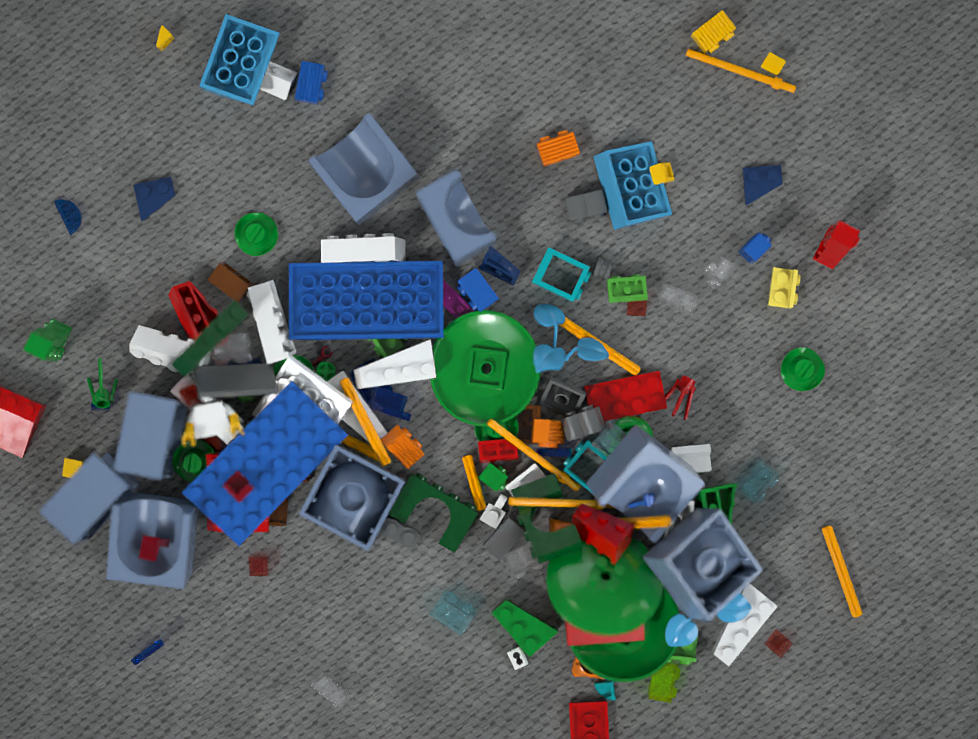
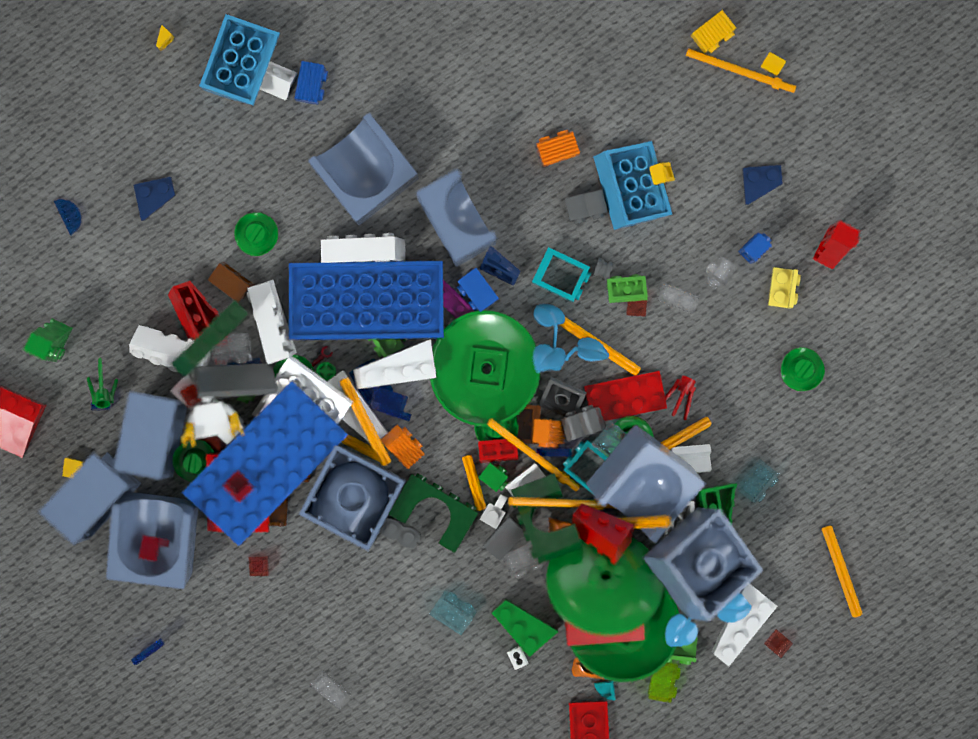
blue hand [628,493,655,509] -> none
none -> light orange axle [661,417,712,450]

